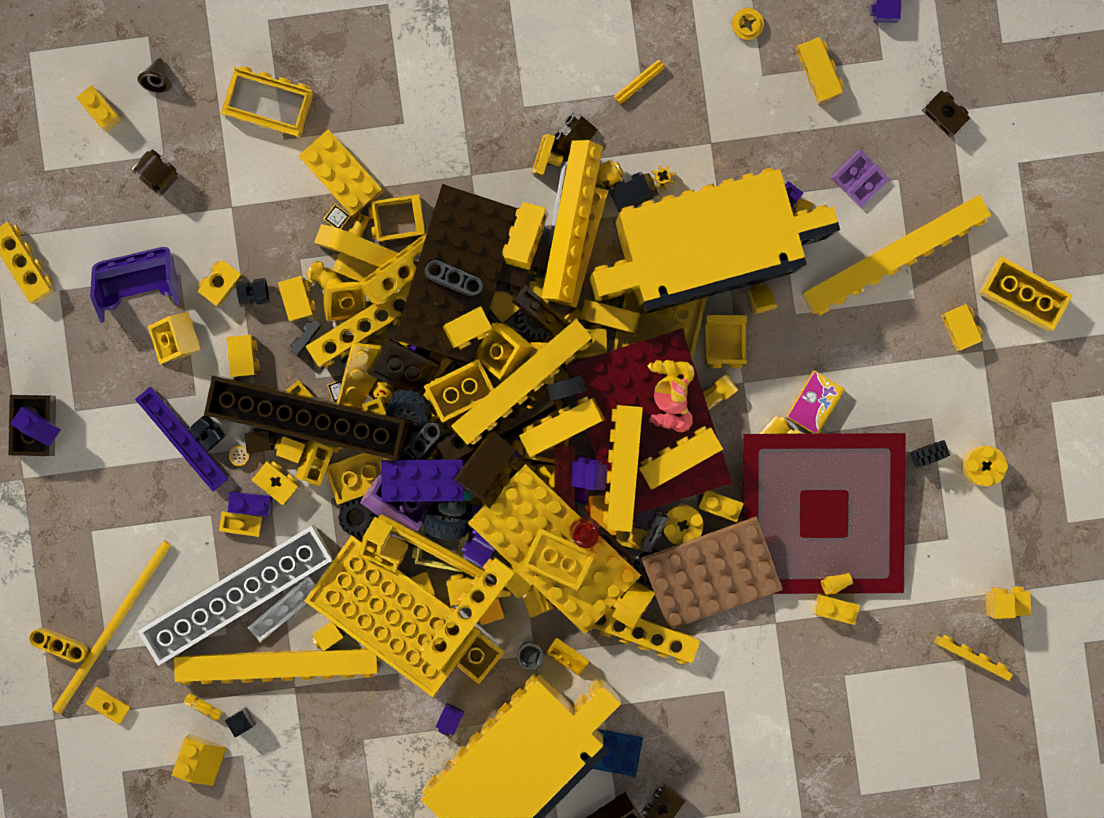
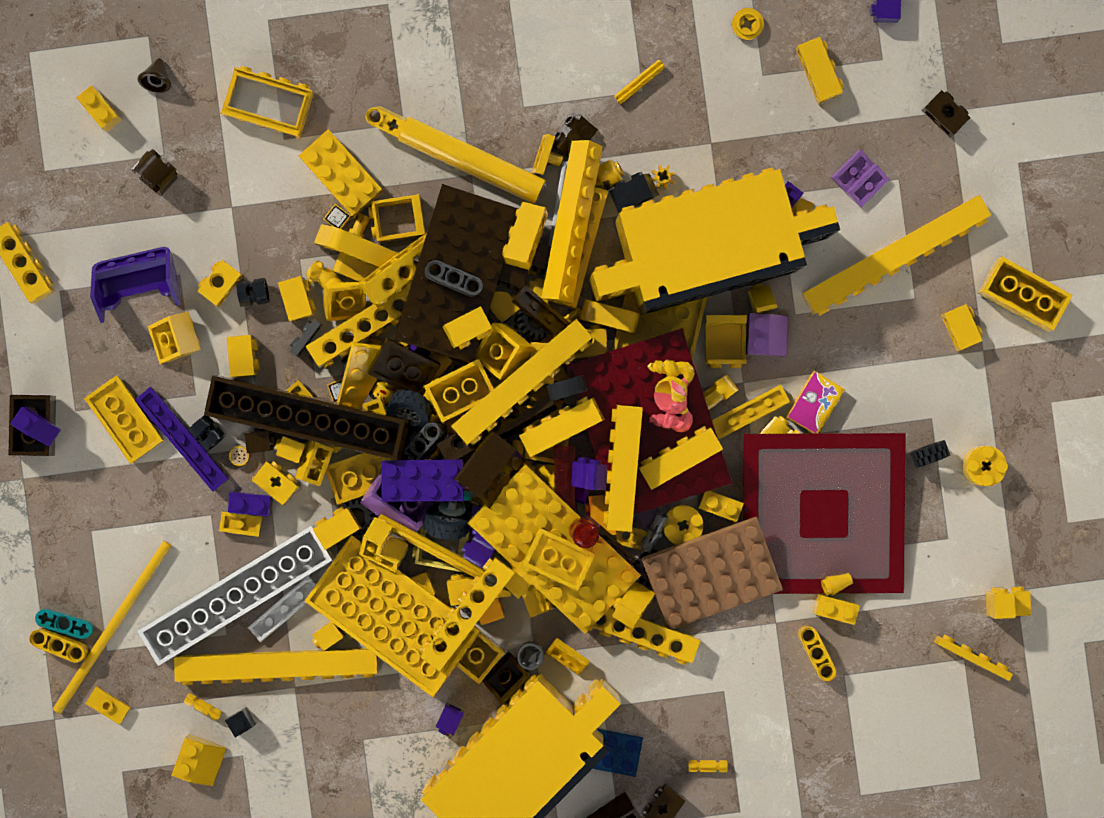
none -> teal beam [35,609,94,639]
none -> yellow plate [84,375,164,464]
none -> yellow brick [312,506,362,550]
none -> yellow piece [365,106,546,205]
none -> dark brown slope [482,651,531,705]
none -> yellow axle [688,760,728,772]
none -> yellow plate [712,384,790,439]
none -> medium lavender slope [746,313,788,356]
none -> yellow beam [798,625,836,681]

